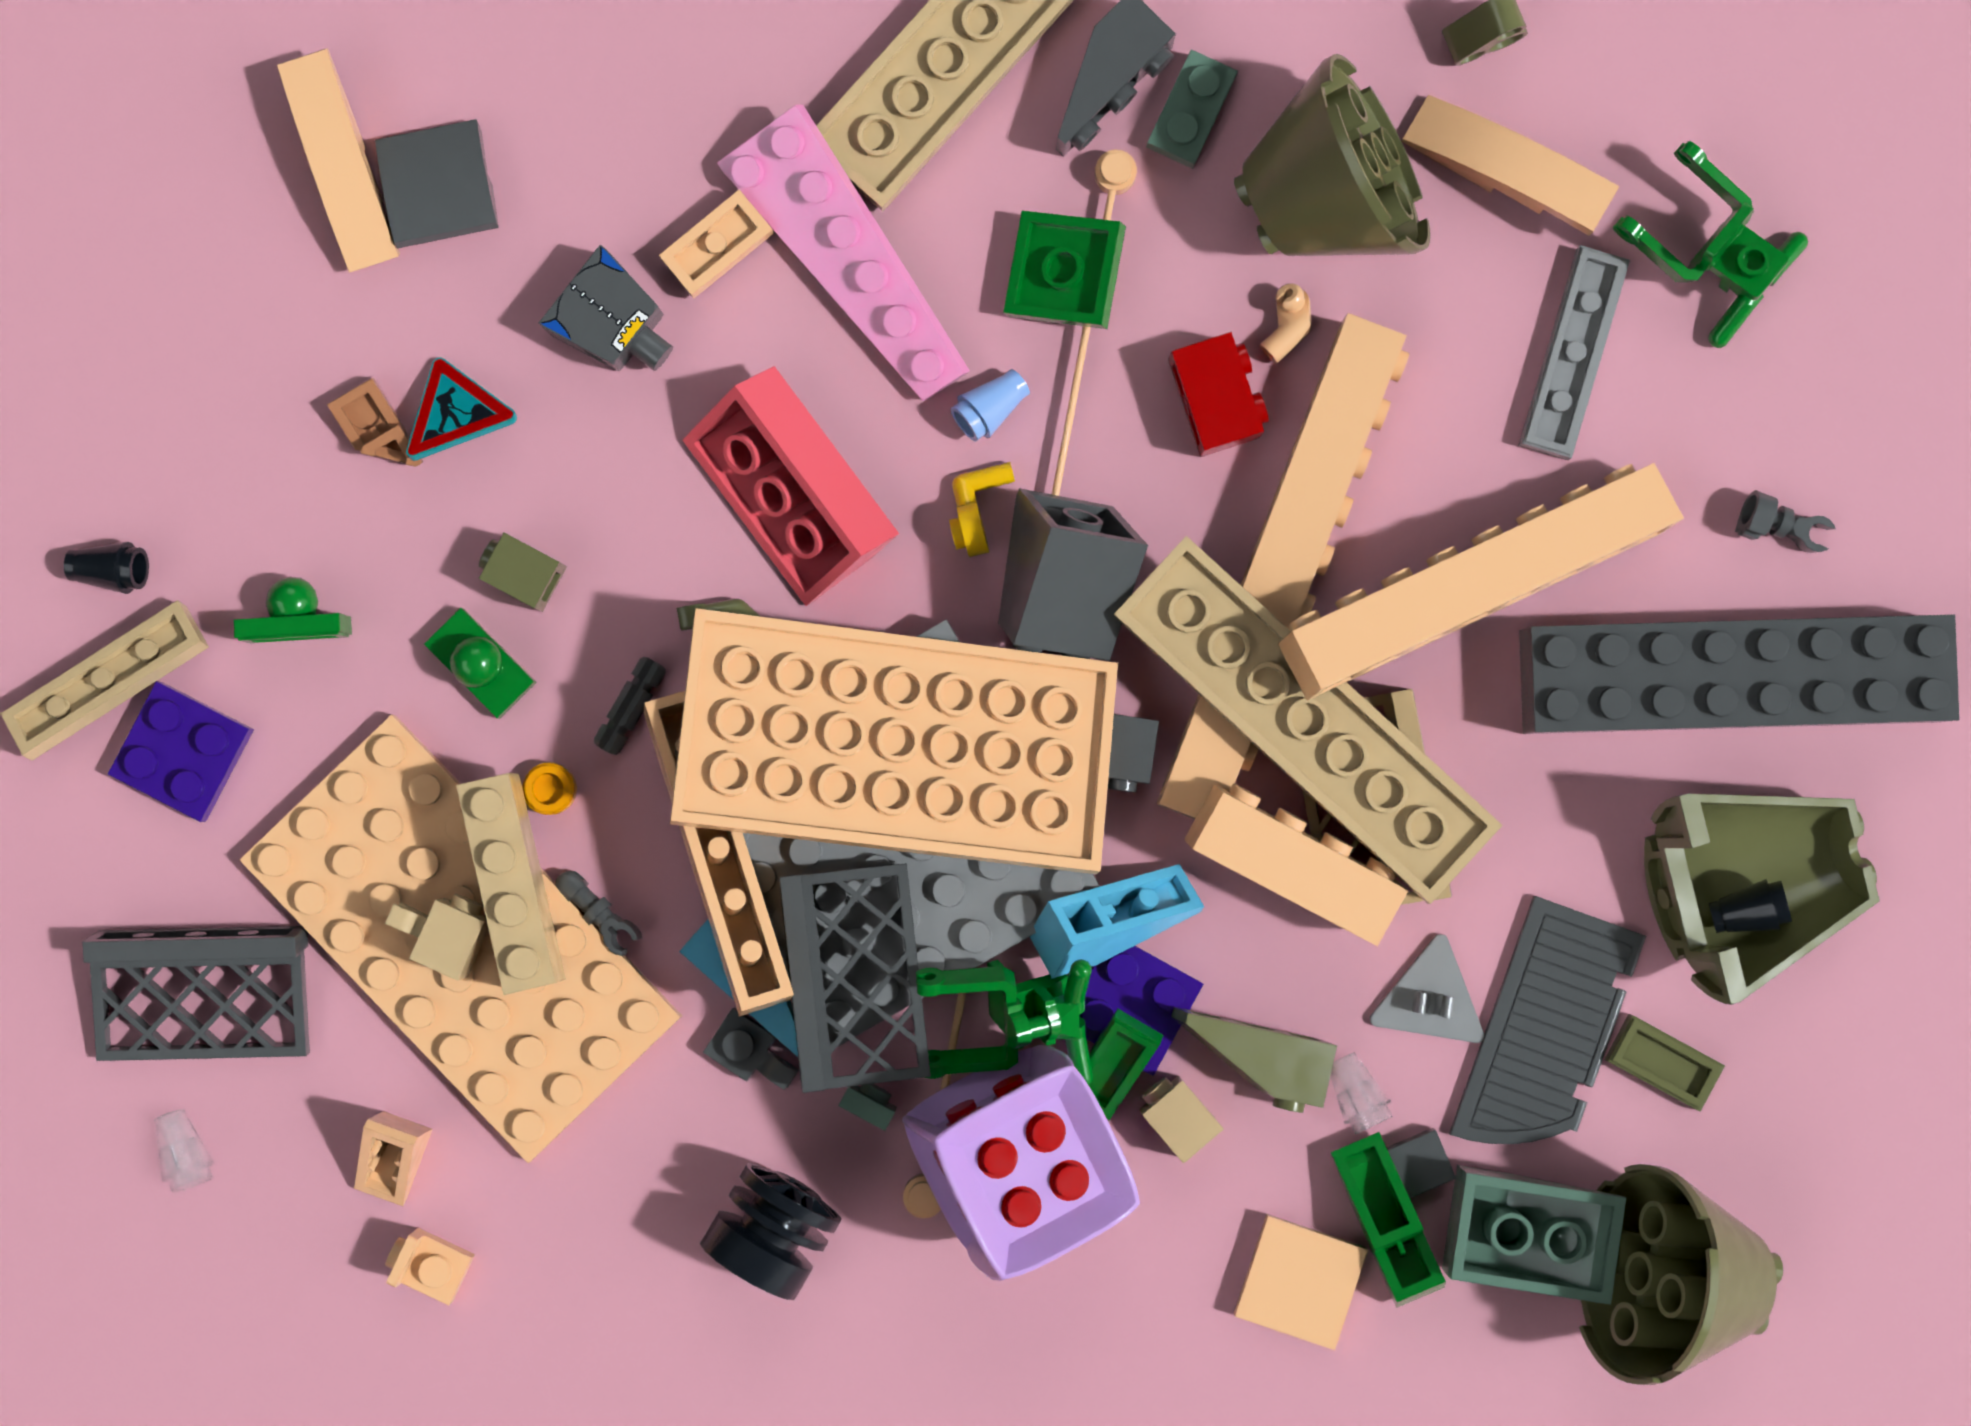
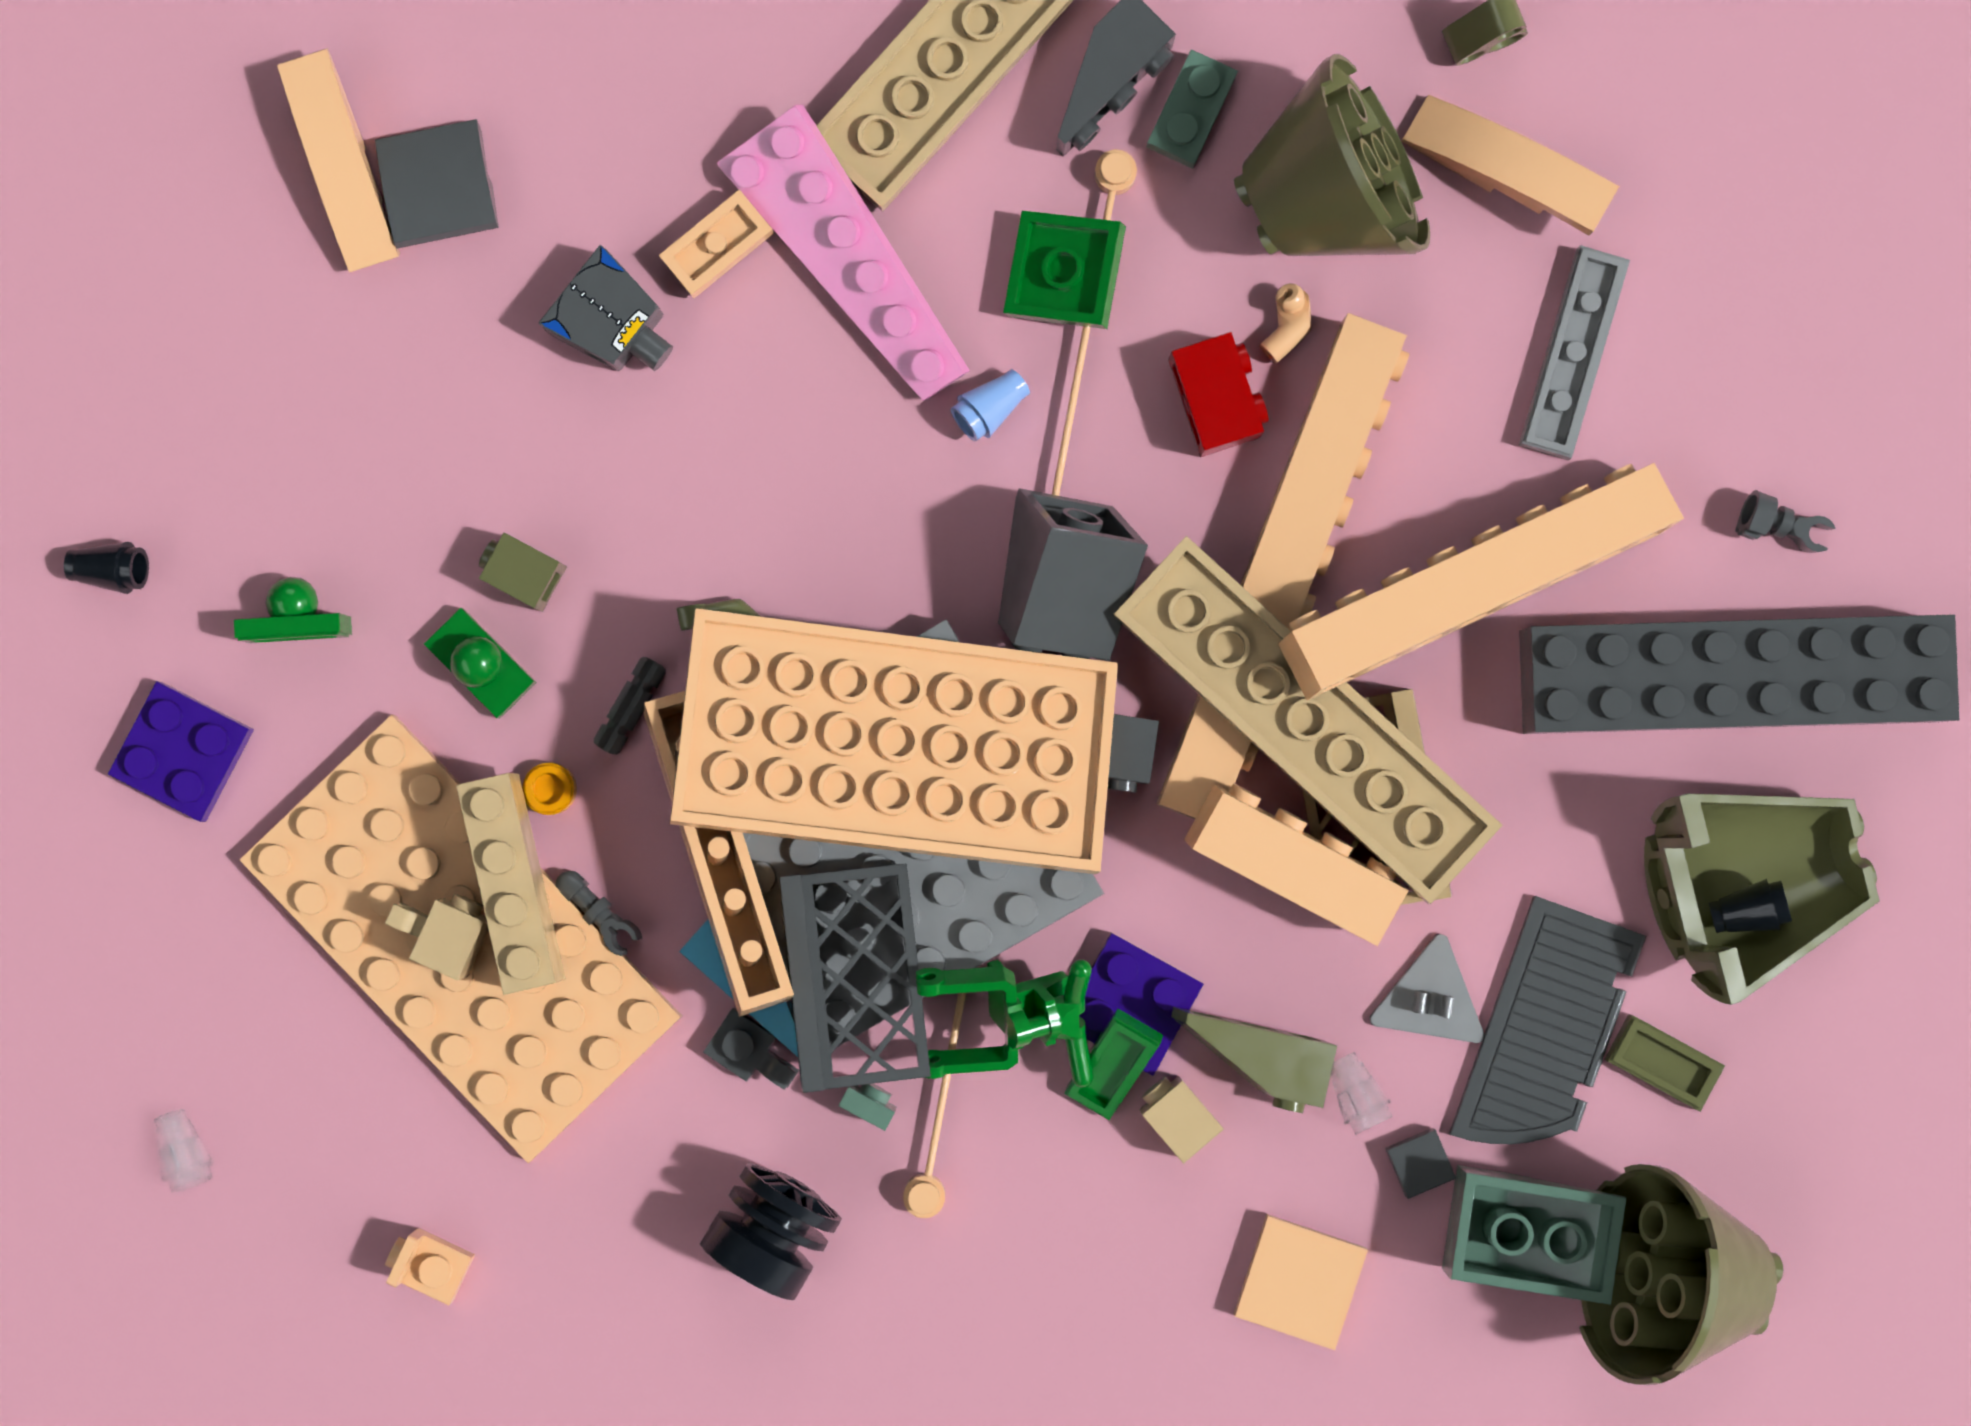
tan plate [0,600,209,761] -> none
dark grey fence [82,926,310,1061] -> none
nougat slope [327,377,423,467] -> none
light nougat slope [354,1111,433,1206] -> none
piece [406,357,517,461] -> none
coral slope [682,366,899,606] -> none
lavender piece [902,1044,1140,1281] -> none
yellow plate [949,462,1015,558] -> none
medium azure slope [1030,864,1204,978] -> none
green slope [1331,1132,1446,1308] -> none
green piece [1613,141,1808,348] -> none

